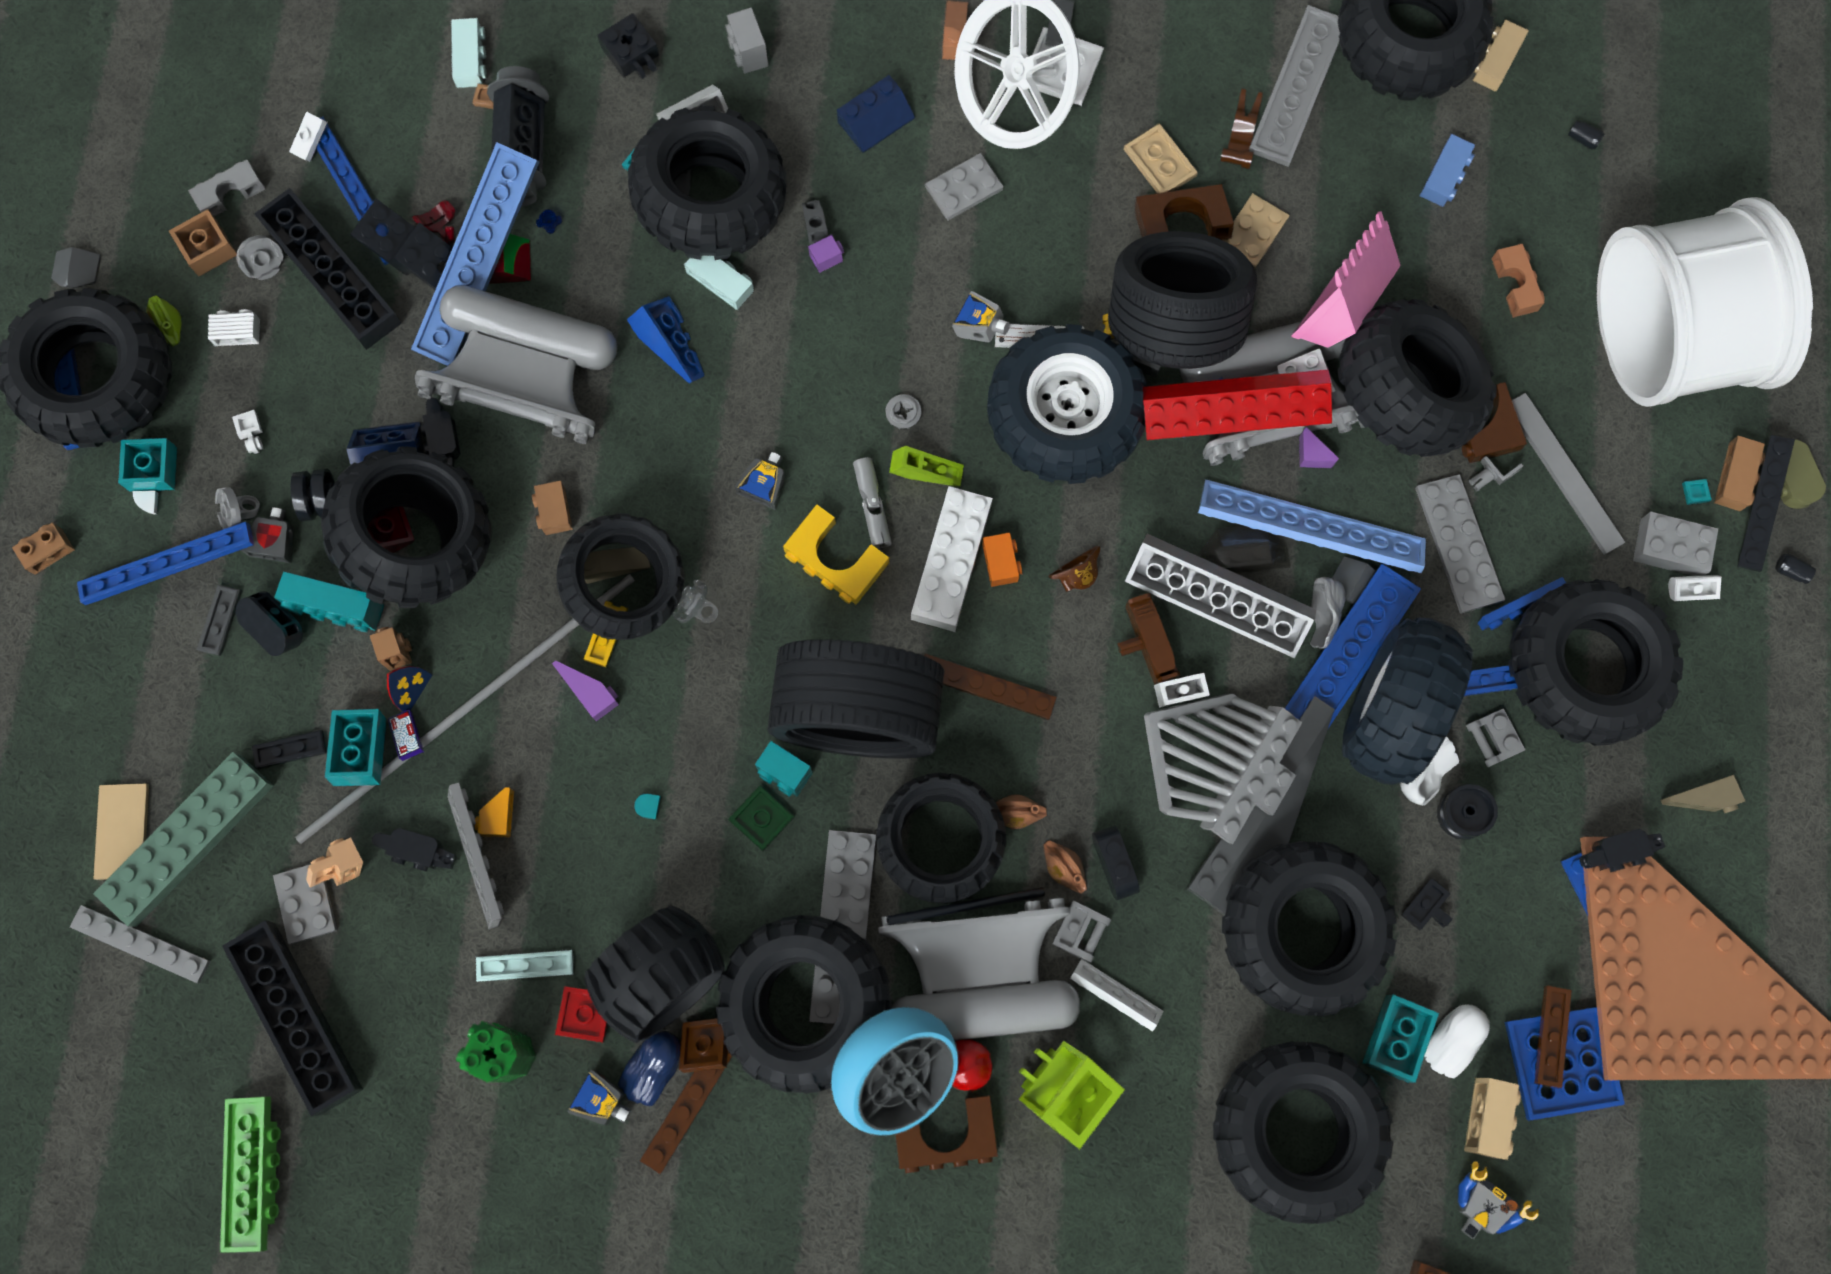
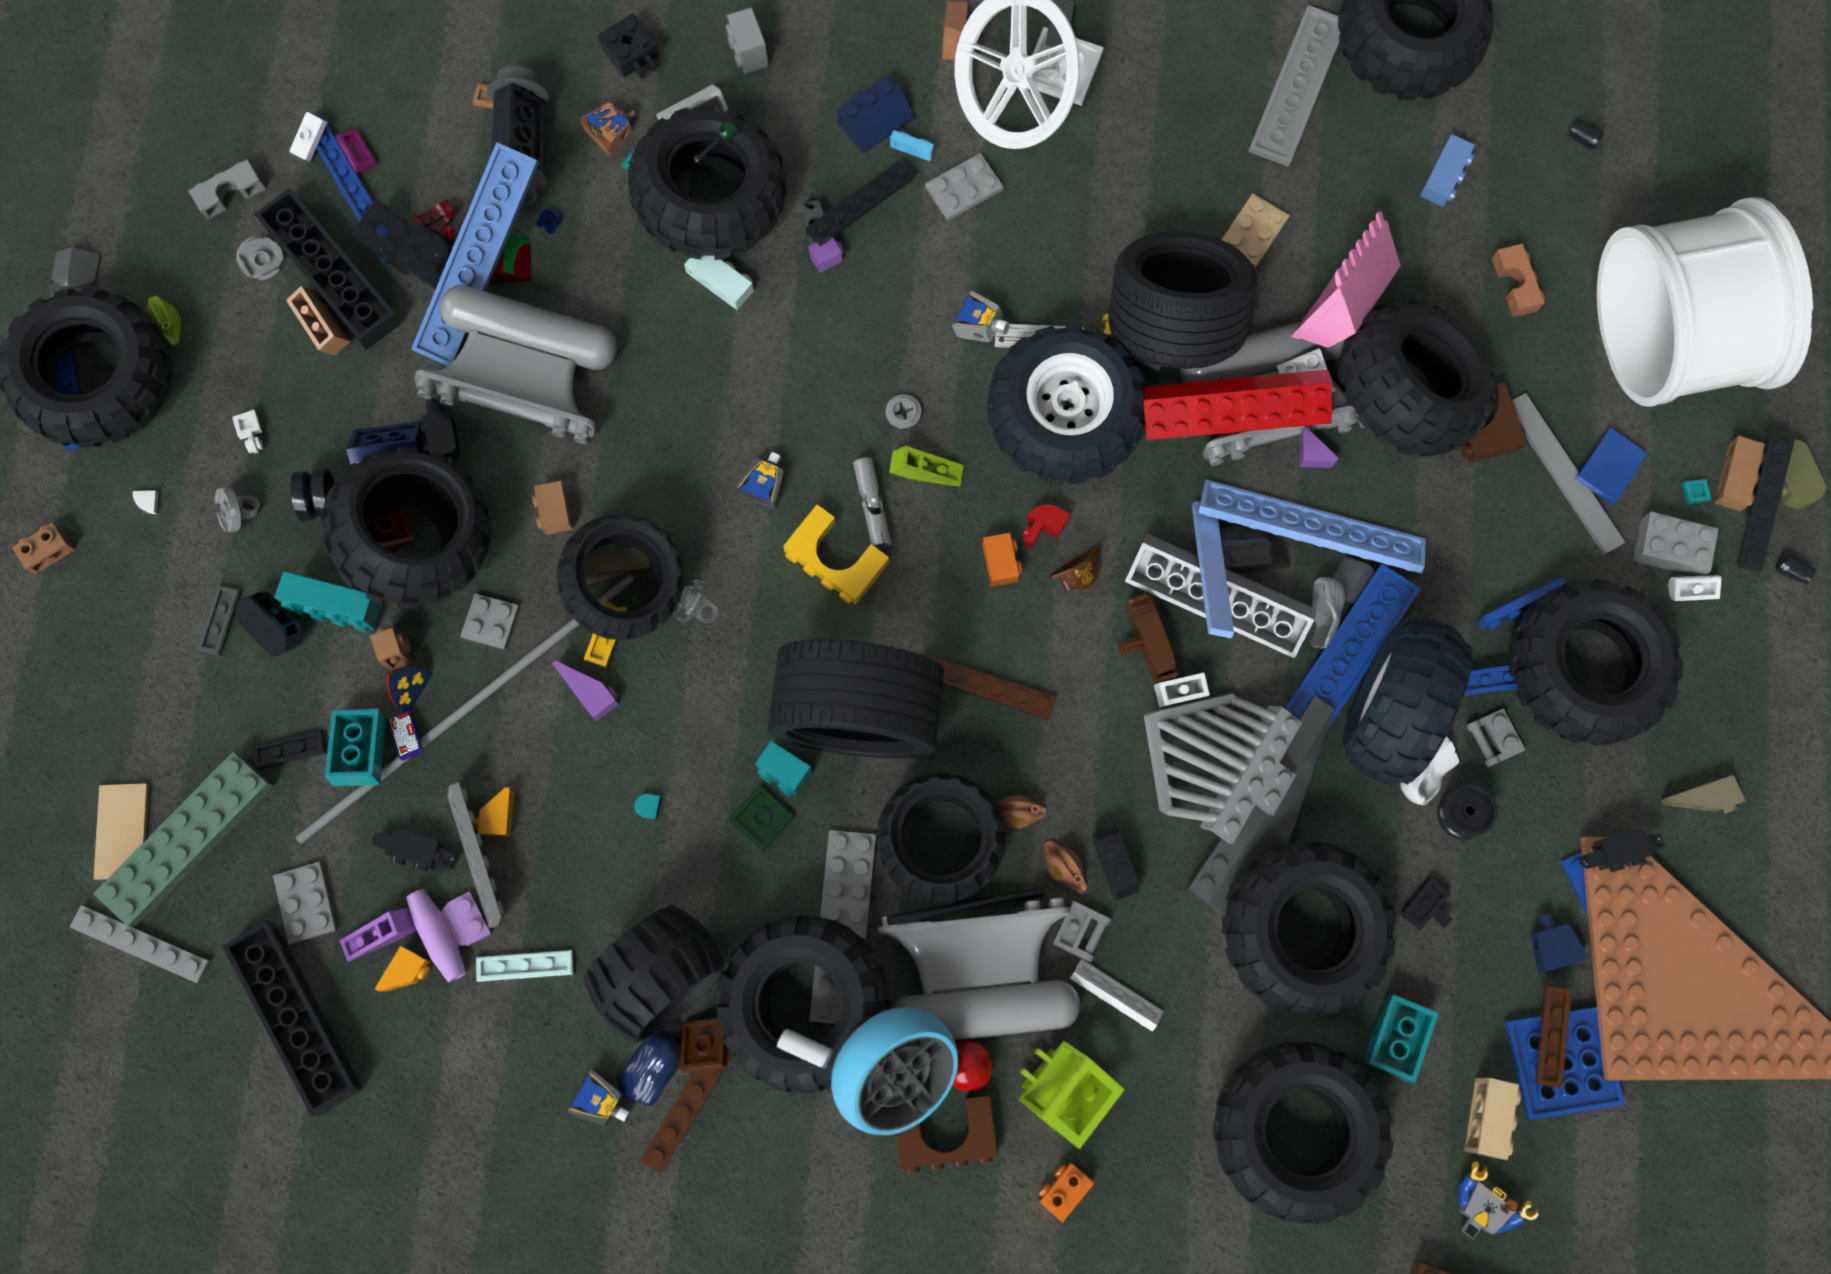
blue plate [77,522,254,605] -> none
teal brick [118,438,177,492] -> none
medium nougat brick [169,209,237,276] -> none
white brick [208,309,260,346] -> none
bright green plate [220,1097,281,1252] -> none
dark grey torso [241,508,294,563] -> none
light nougat brick [306,838,363,888] -> none
light aqua brick [452,18,486,88] -> none
green brick [456,1021,536,1082] -> none
red plate [555,986,608,1043] -> none
blue wedge [627,296,705,383] -> none
white brick [911,486,992,632] -> none
tan plate [1124,124,1198,194] -> none
reddish brown arch [1135,184,1234,240] -> none
reddish brown flag [1220,89,1263,169] -> none
light grey plate [1415,474,1505,614] -> none
white hair [1424,1005,1490,1078] -> none
light grey bracket [1469,456,1523,491] -> none
tan brick [1473,20,1529,91] -> none
none -> medium nougat brick [286,286,350,356]
none -> magenta tile [336,129,376,173]
none -> medium lavender slope [340,908,416,962]
none -> light orange slope [375,946,431,992]
none -> lavender plate [406,889,491,983]
none -> light grey plate [460,594,520,650]
none -> torso [580,103,635,157]
none -> hinge [693,120,738,164]
none -> white brick [777,1029,832,1068]
none -> black plate [806,159,916,247]
none -> medium azure plate [890,130,934,161]
none -> red brick [1022,505,1071,549]
none -> orange brick [1038,1162,1094,1223]
none -> light blue tile [1192,501,1234,638]
none -> dark blue torso [1531,913,1589,973]
none -> blue tile [1575,427,1648,505]

